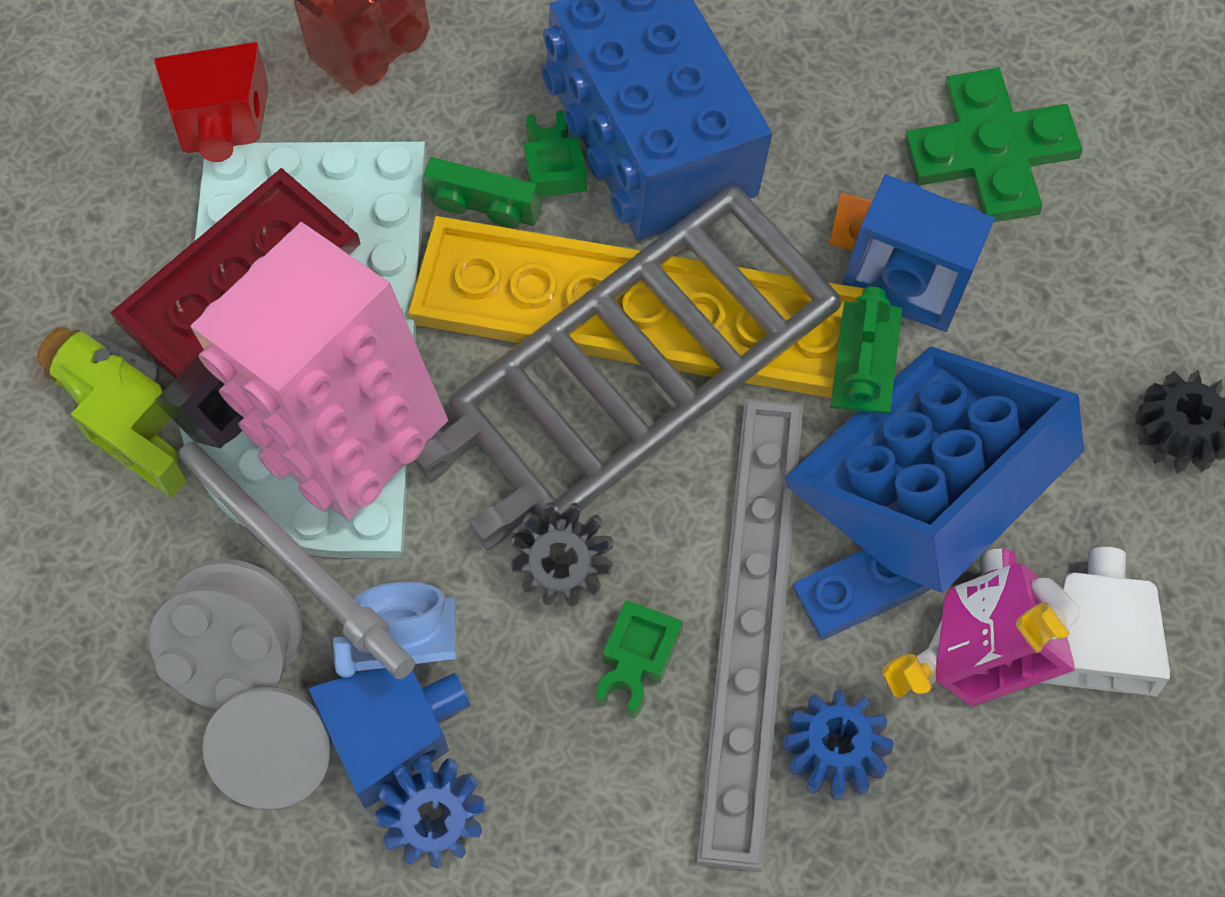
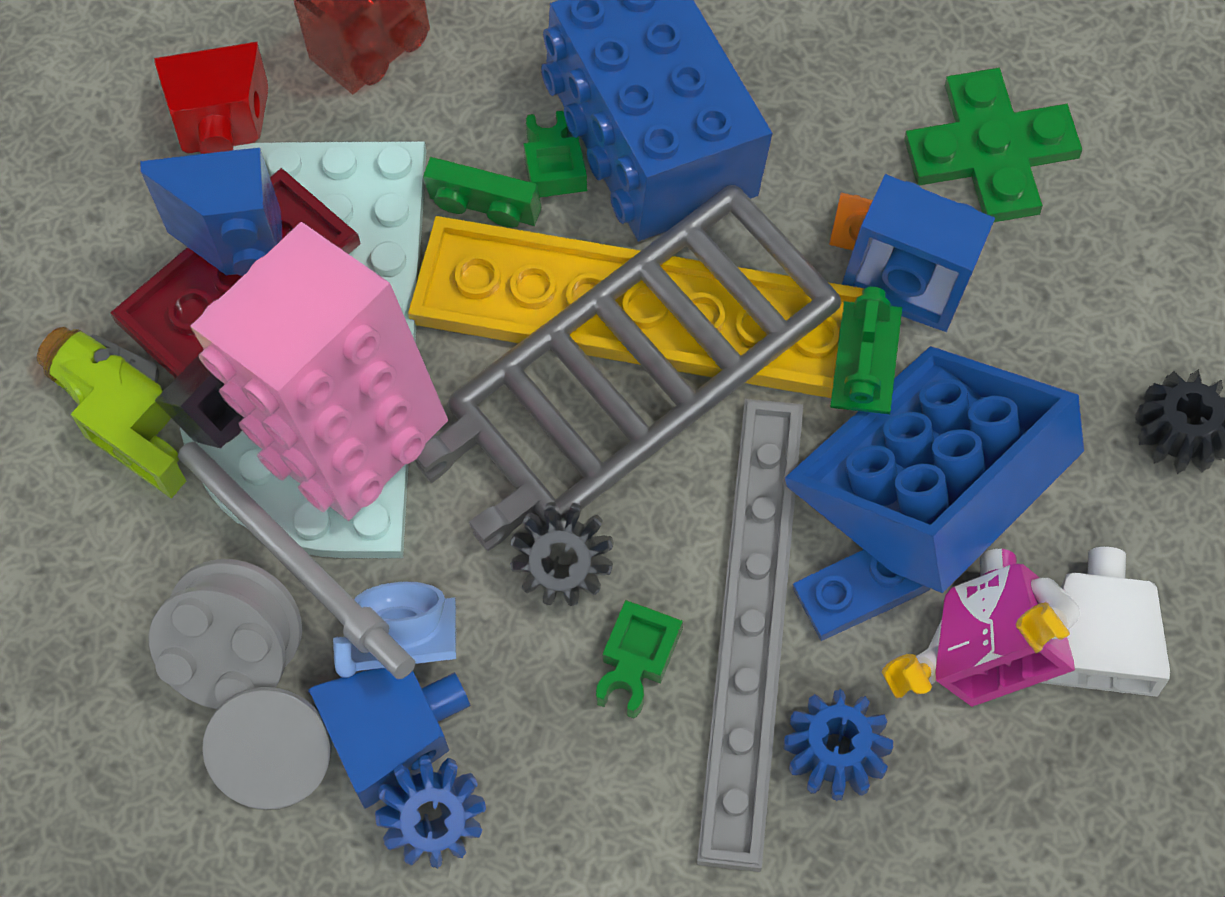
none -> blue slope [140,147,282,276]

